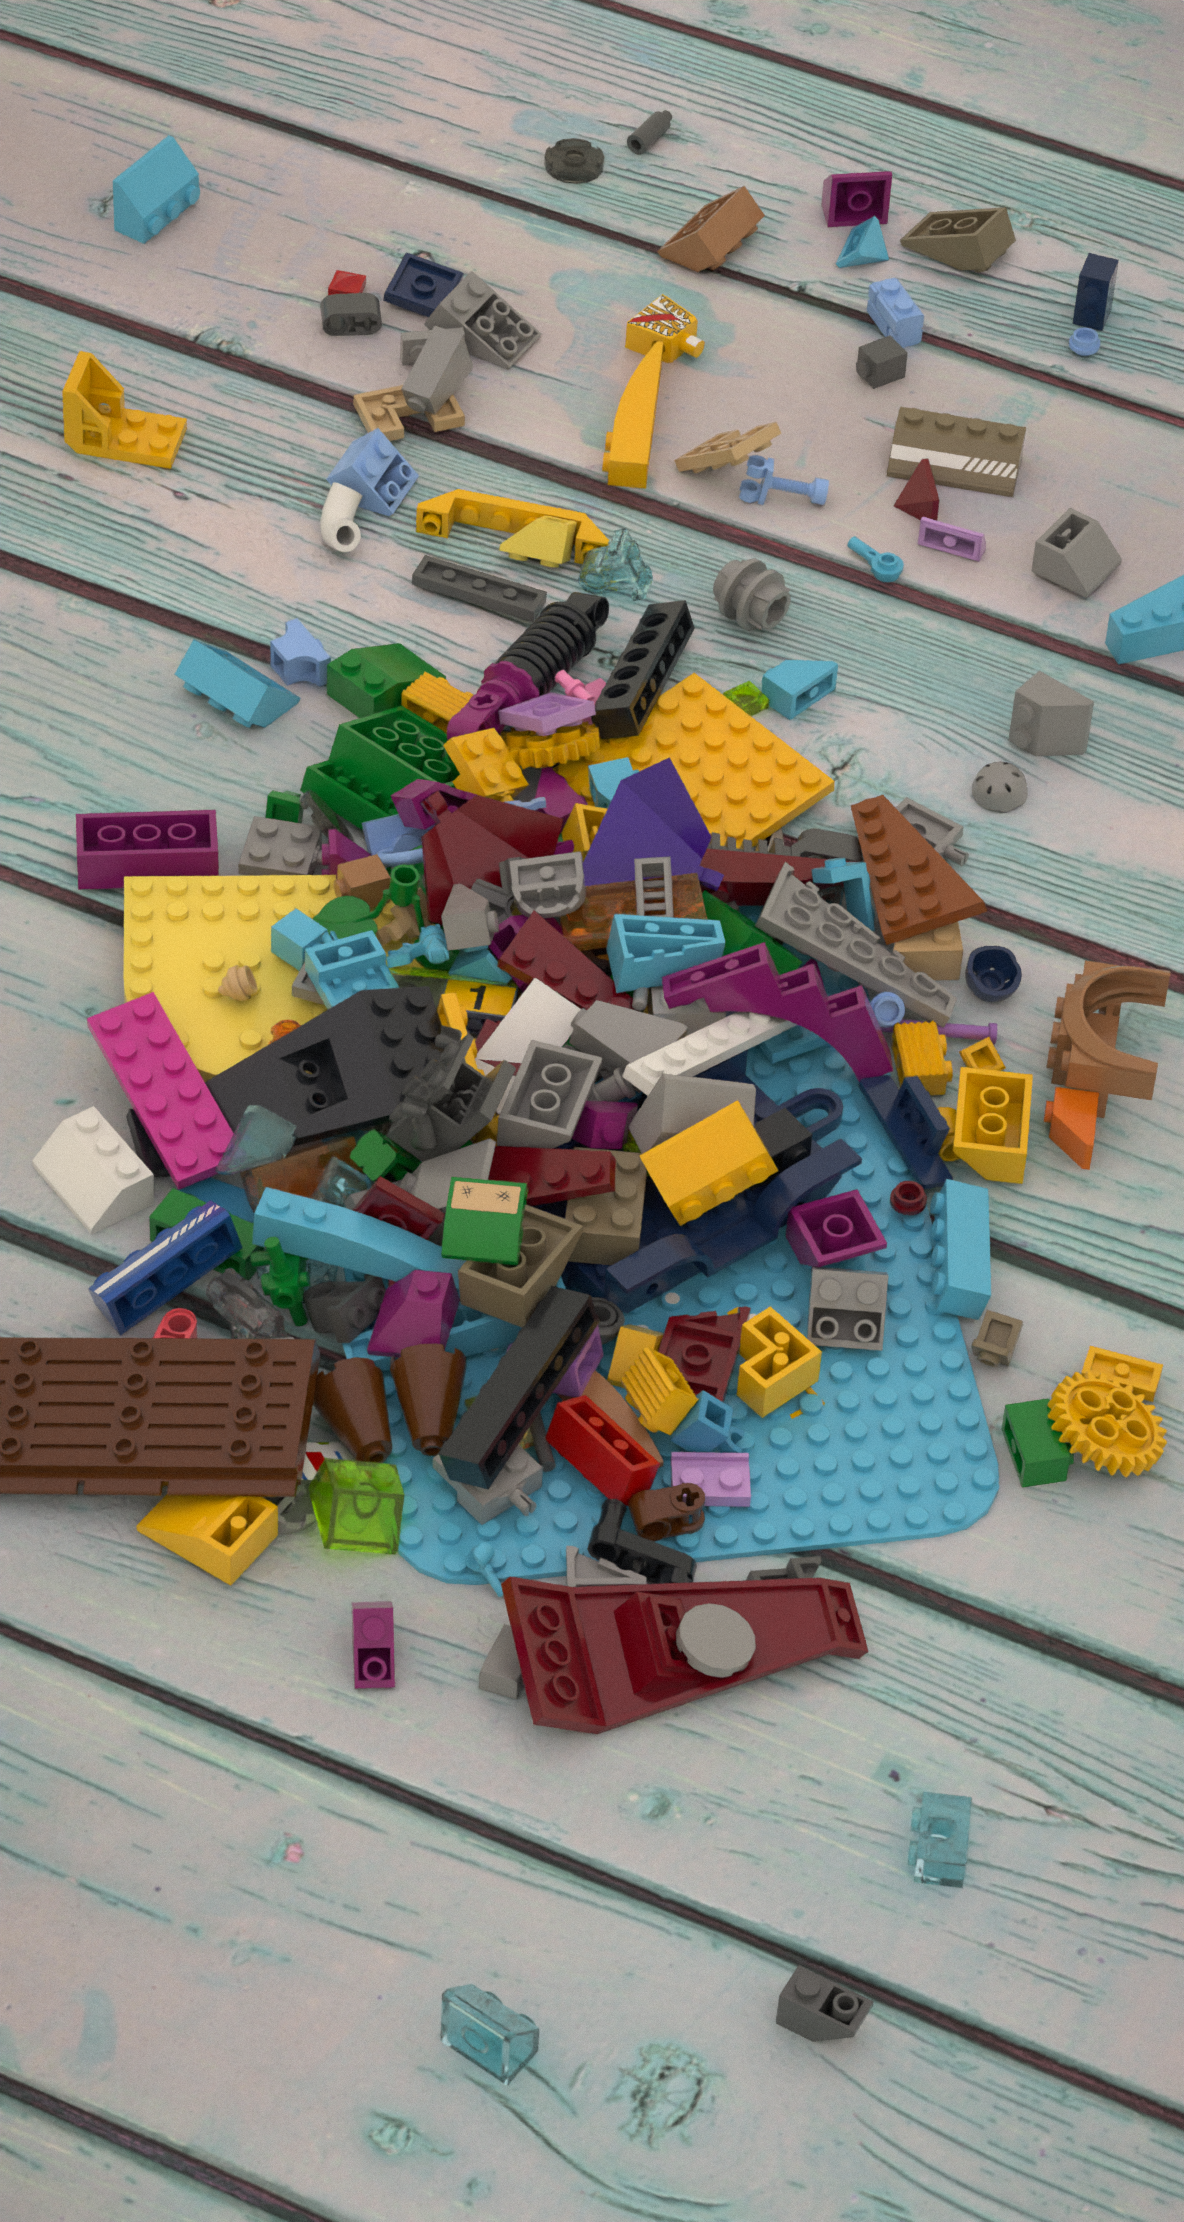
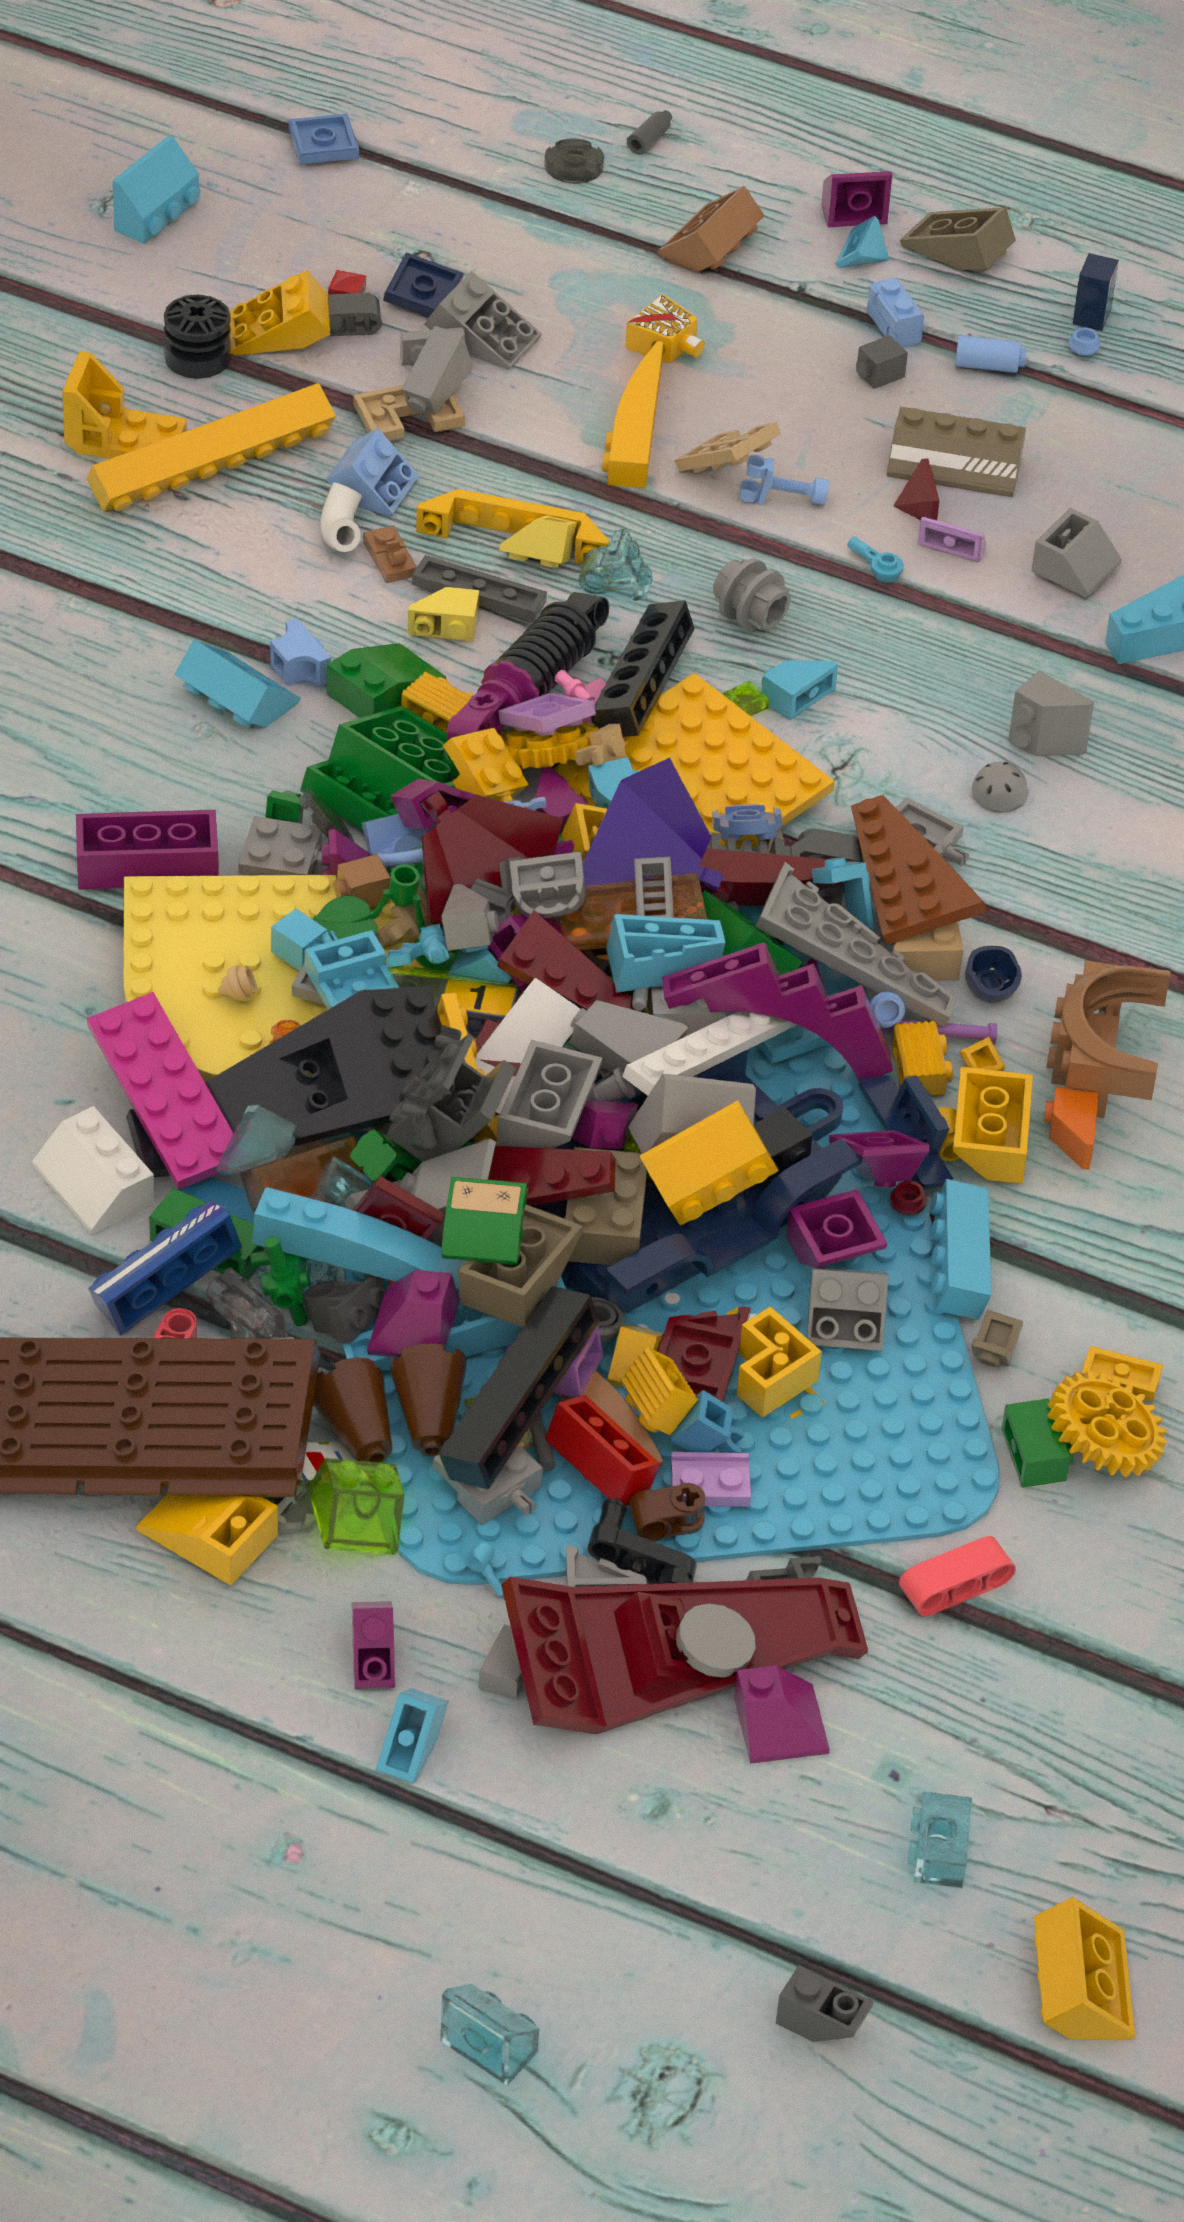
none -> yellow brick [86,383,336,512]
none -> black wheel [164,294,231,379]
none -> yellow slope [229,270,330,356]
none -> medium blue plate [288,113,359,165]
none -> medium nougat plate [363,525,417,583]
none -> medium azure slope [376,1688,449,1783]
none -> light yellow slope [408,587,479,642]
none -> tan plate [574,724,626,765]
none -> medium blue plate [712,804,782,840]
none -> magenta slope [734,1665,830,1764]
none -> magenta slope [829,1130,929,1188]
none -> coral beam [899,1536,1016,1616]
none -> light blue brick [955,335,1027,373]
none -> yellow slope [1034,1897,1135,2040]

